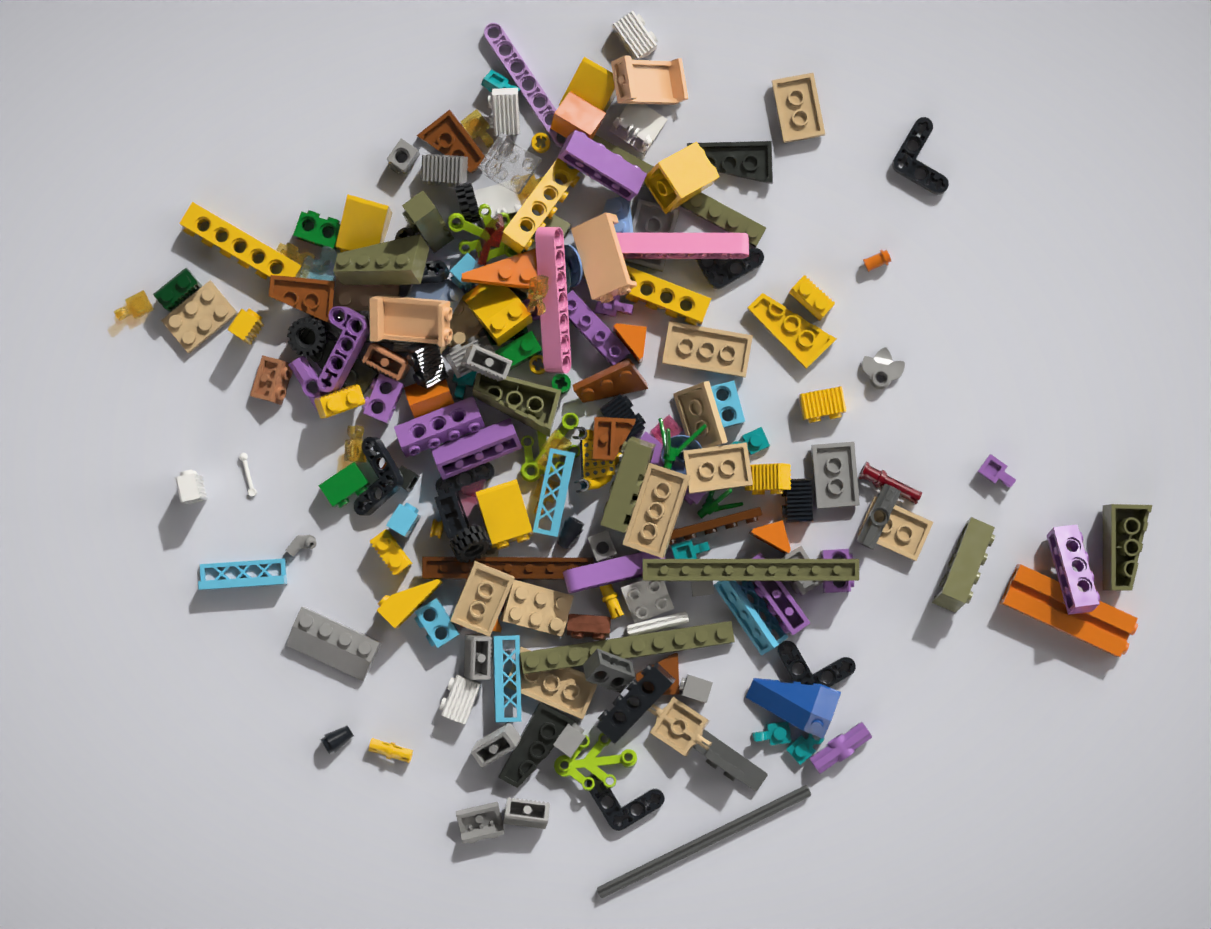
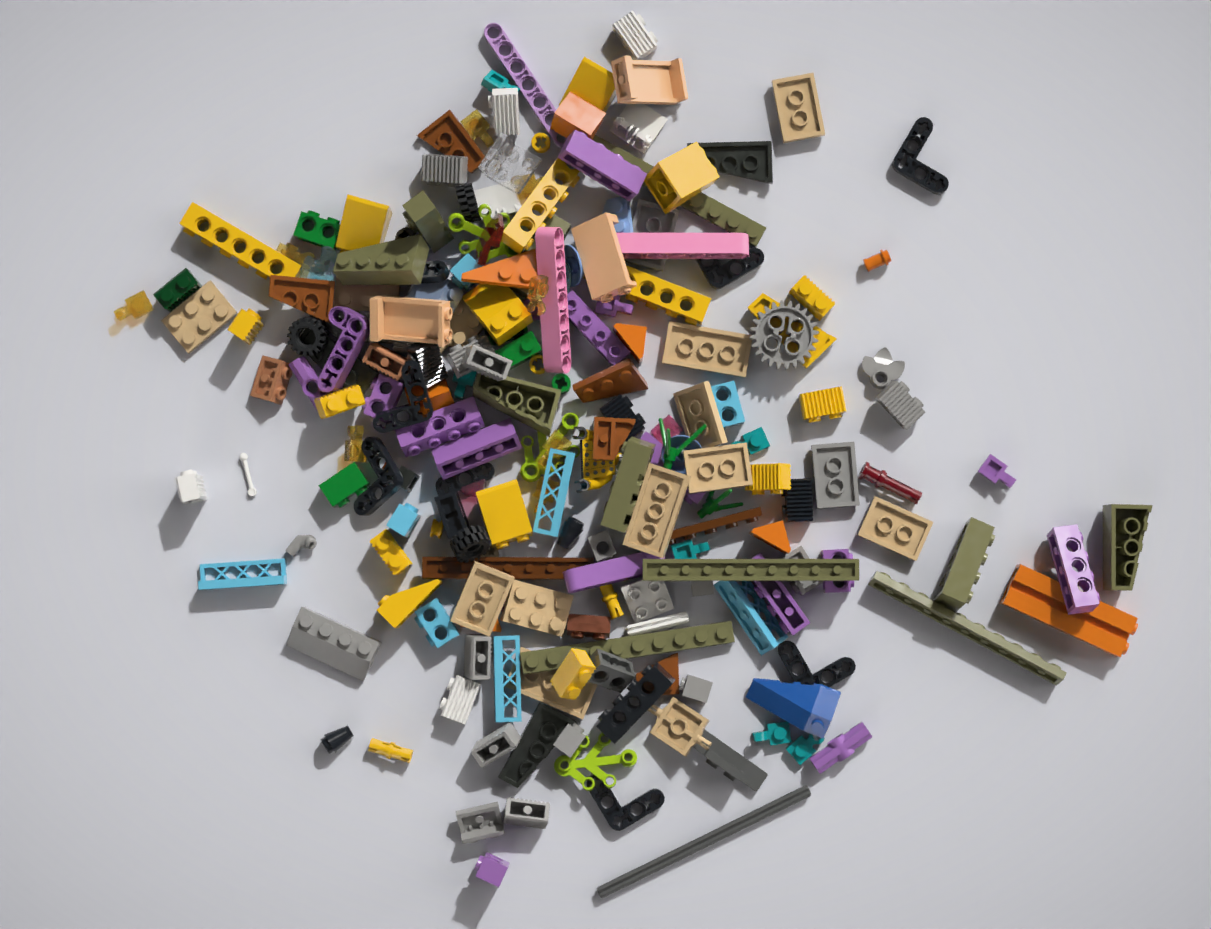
light grey brick [387,138,420,175] -> none
dark grey piece [856,484,901,549] -> none
none -> black beam [373,360,433,433]
none -> medium lavender brick [474,852,510,887]
none -> yellow brick [550,648,596,700]
none -> light grey gear [749,300,819,370]
none -> olive plate [868,571,1067,686]
none -> light grey brick [875,381,925,430]

